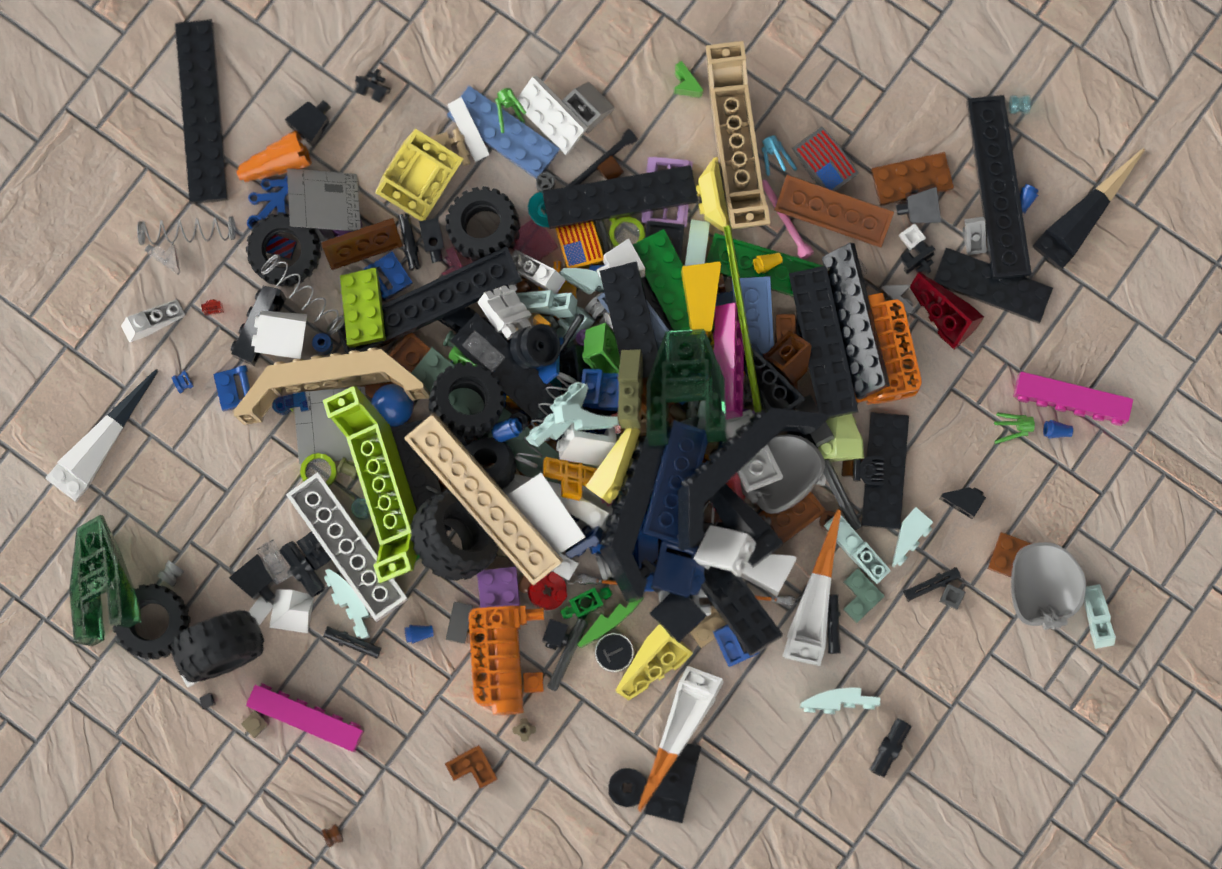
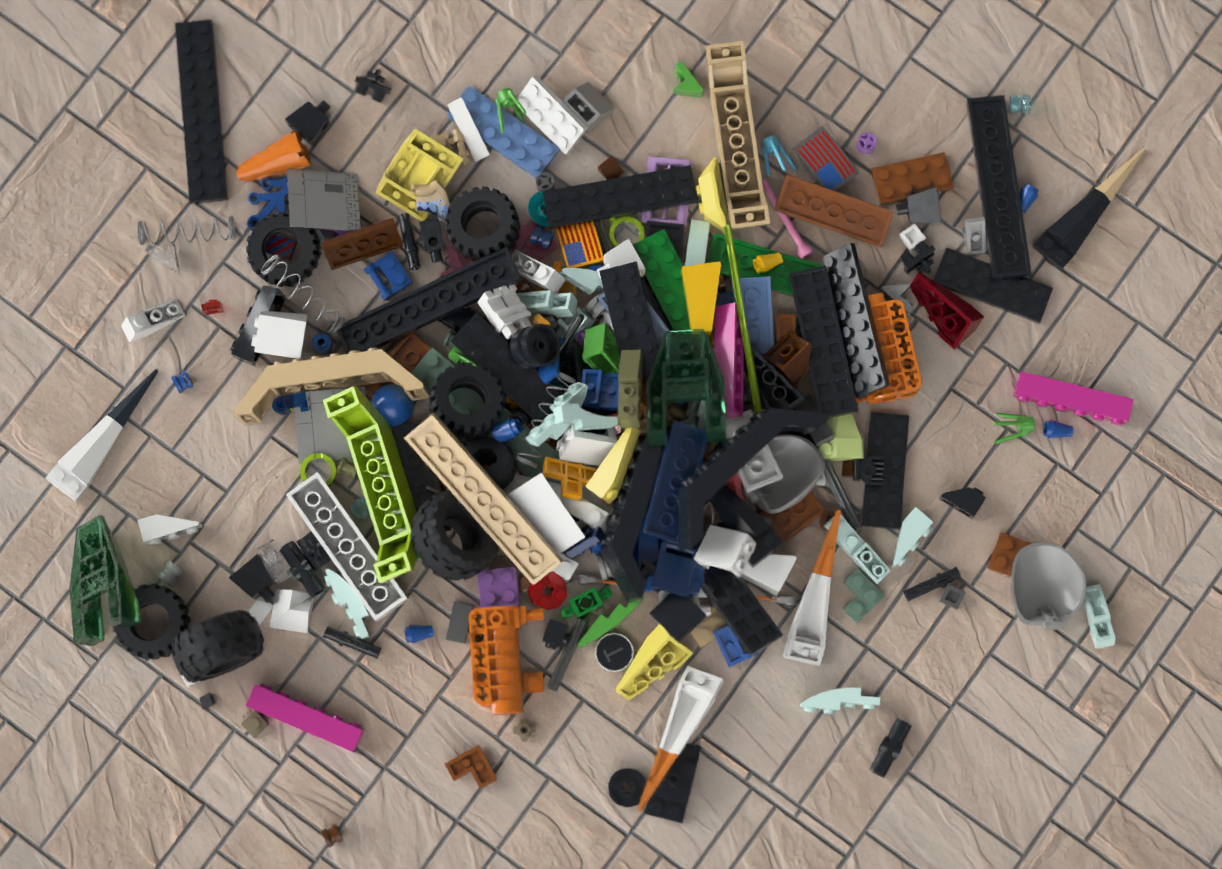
blue plate [213,365,250,411] -> none
lime plate [340,267,386,348] -> none
clear slope [462,331,505,372] -> none
black piece [566,128,638,187] -> none
black pin [827,594,841,654] -> none
none -> white slope [137,514,202,546]
none -> tan arm [411,180,450,223]
none -> dark blue wheel [530,226,555,250]
none -> medium lavender wheel [857,132,877,155]

